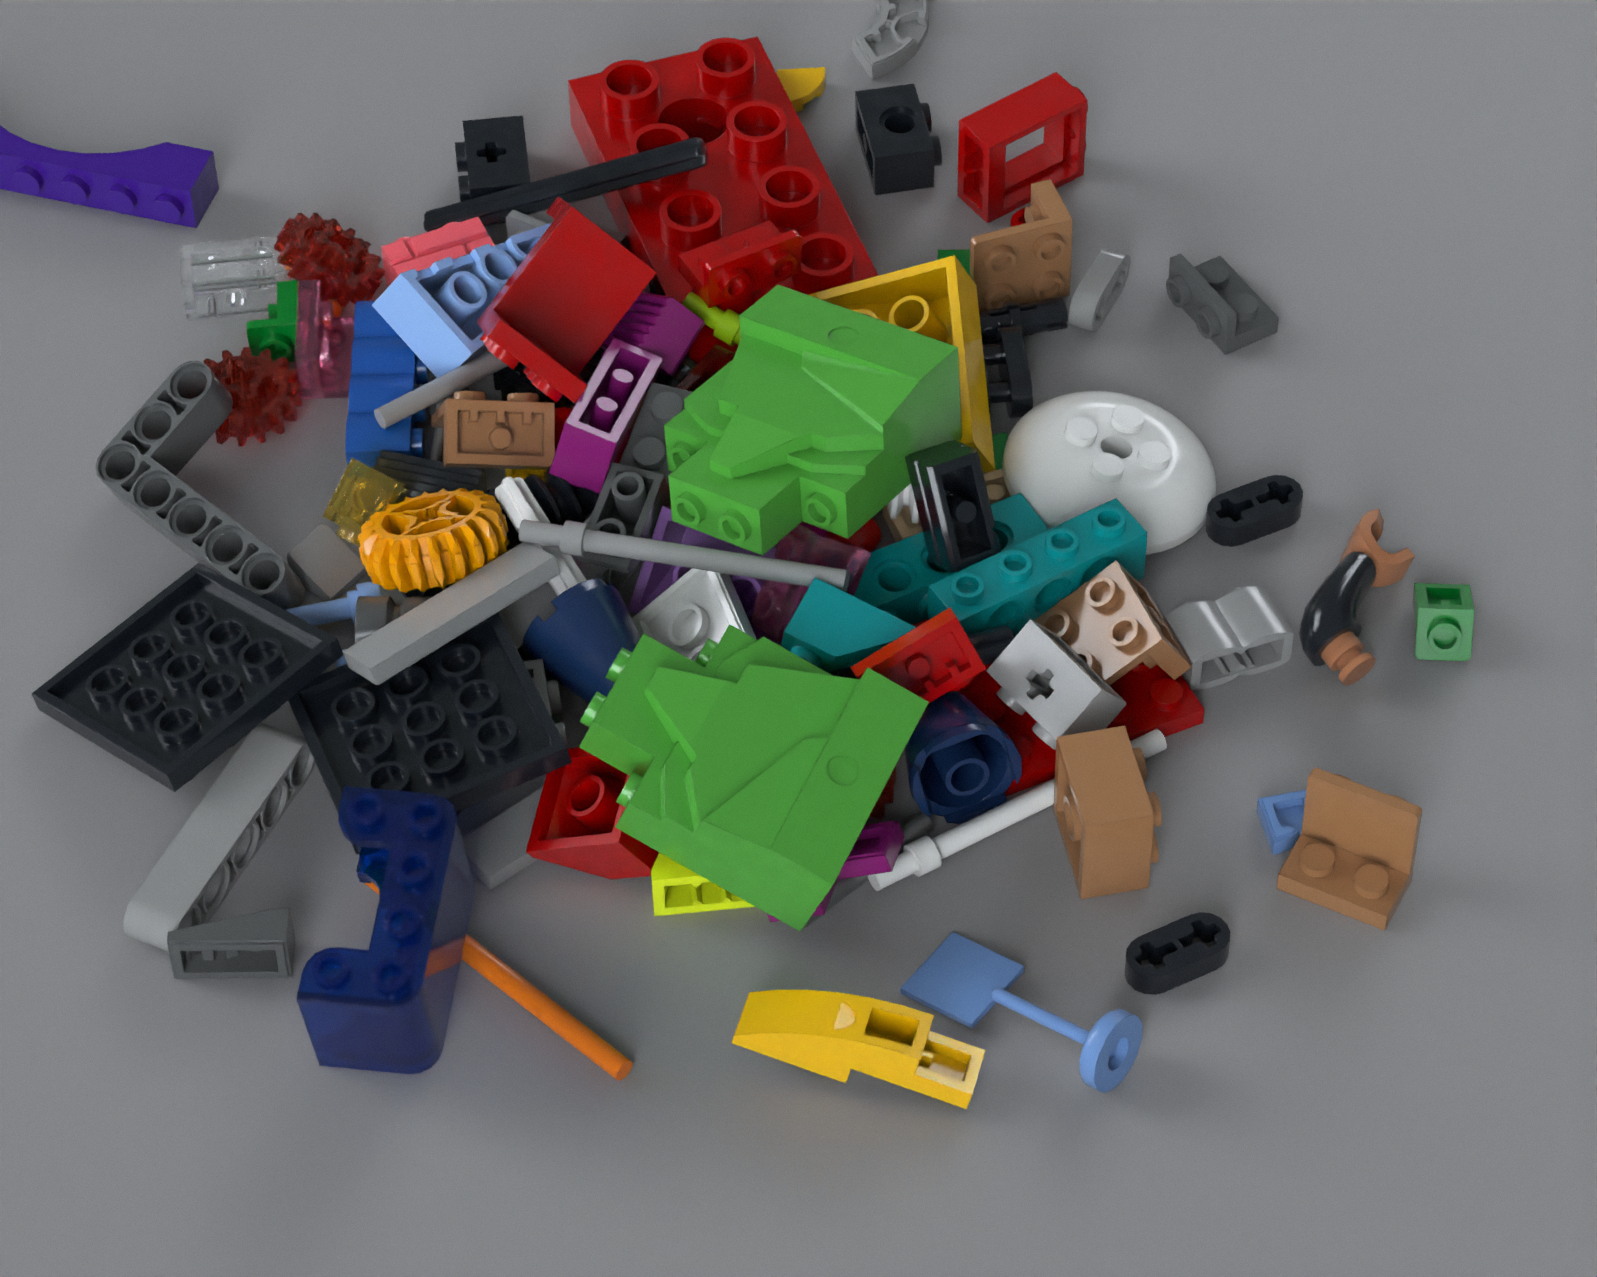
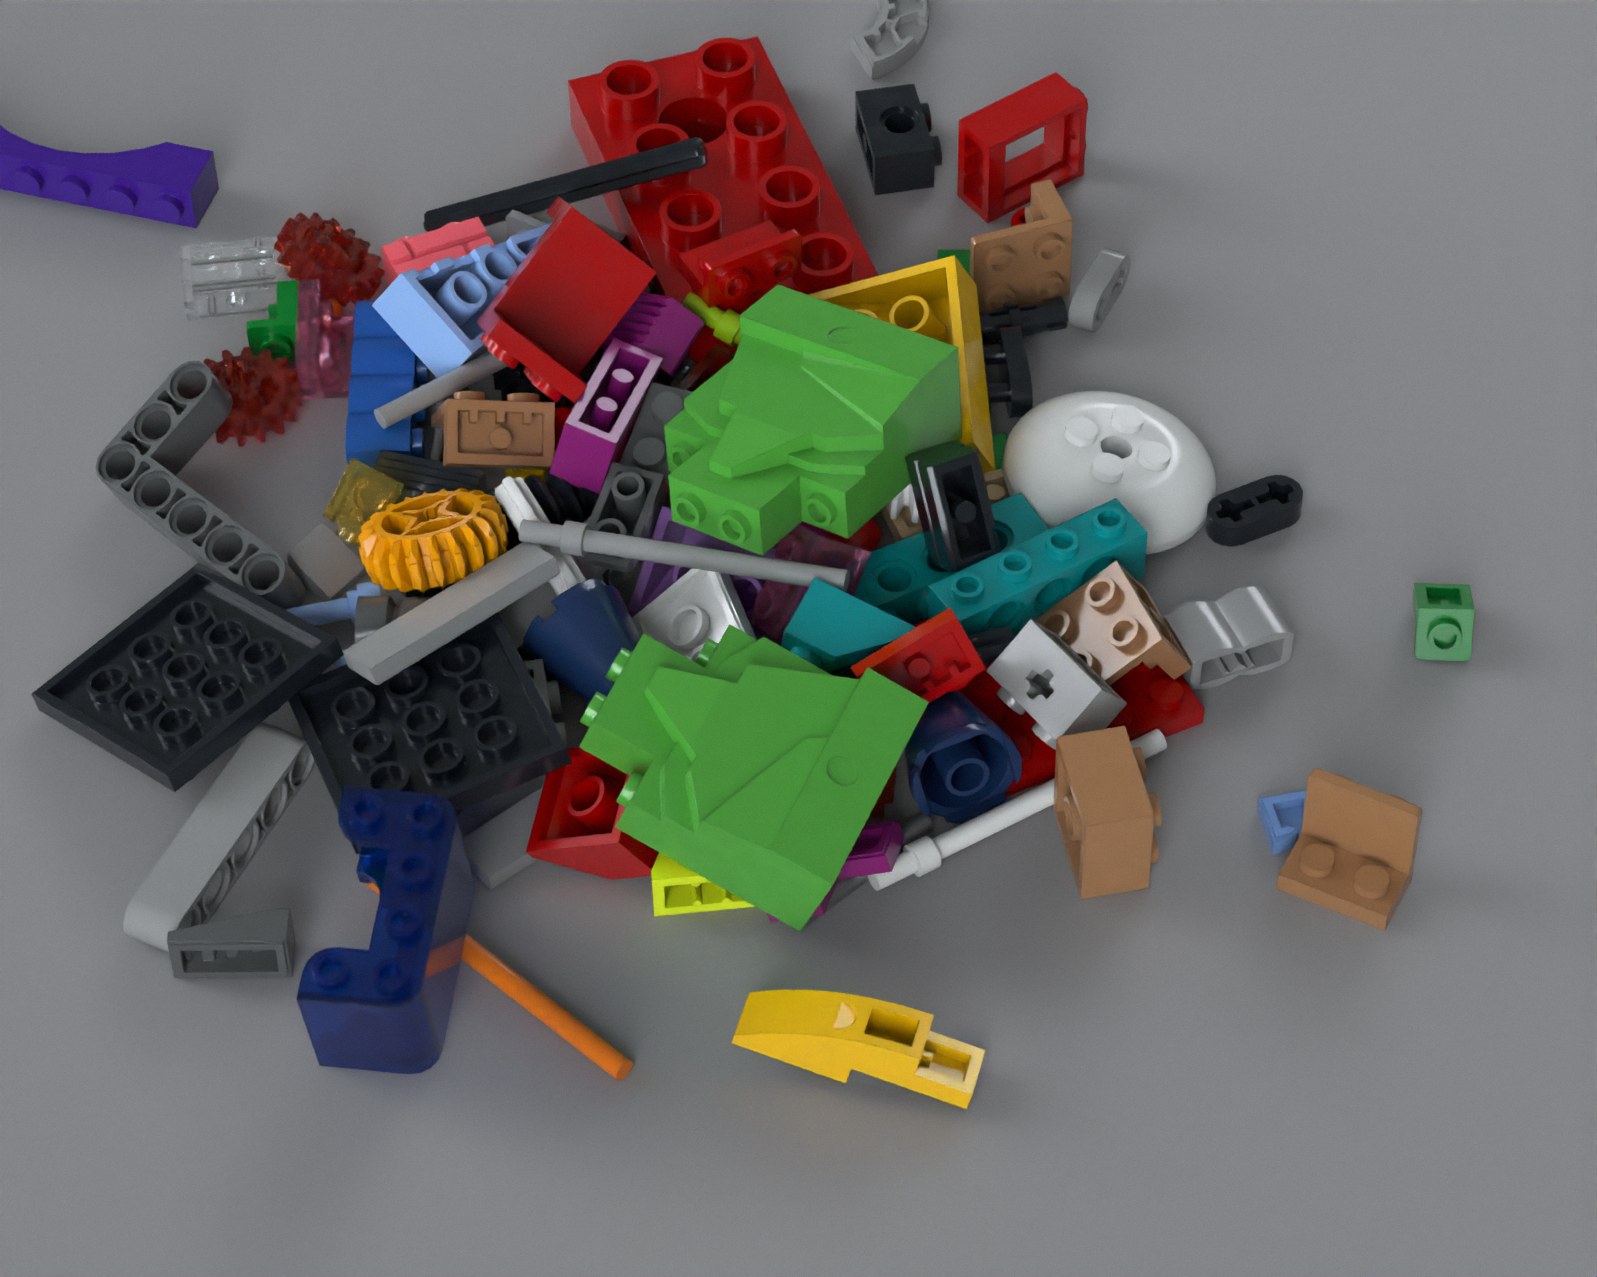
black brick [455,115,531,224] -> none
yellow tile [776,67,826,113] -> none
medium blue piece [900,932,1143,1093] -> none
black beam [1125,912,1230,995] -> none
dark grey bracket [1166,253,1279,355] -> none
piece [1299,509,1415,686] -> none

